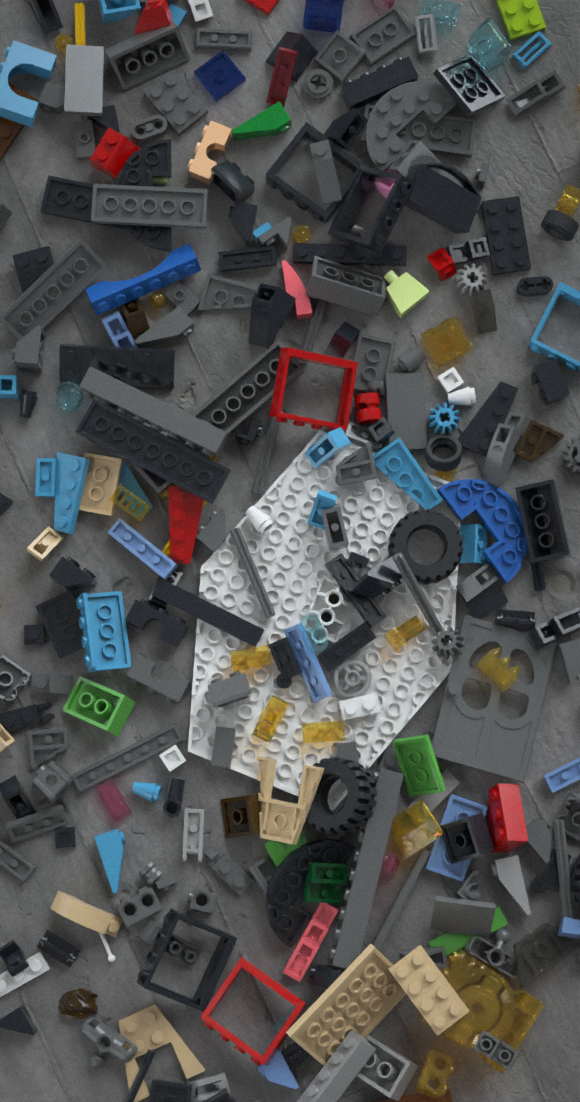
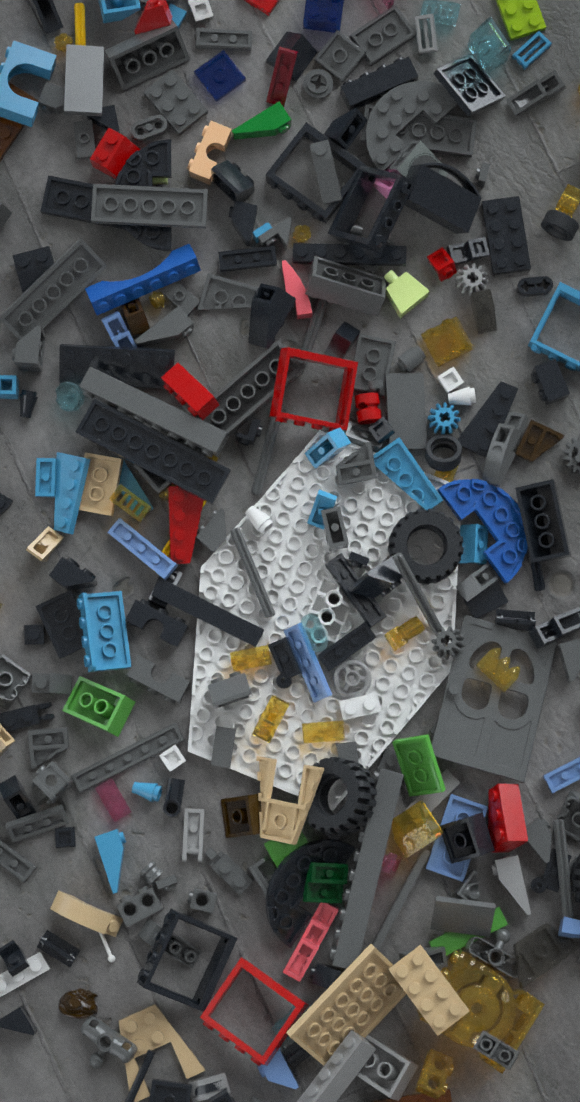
none -> red wedge [161,362,219,421]

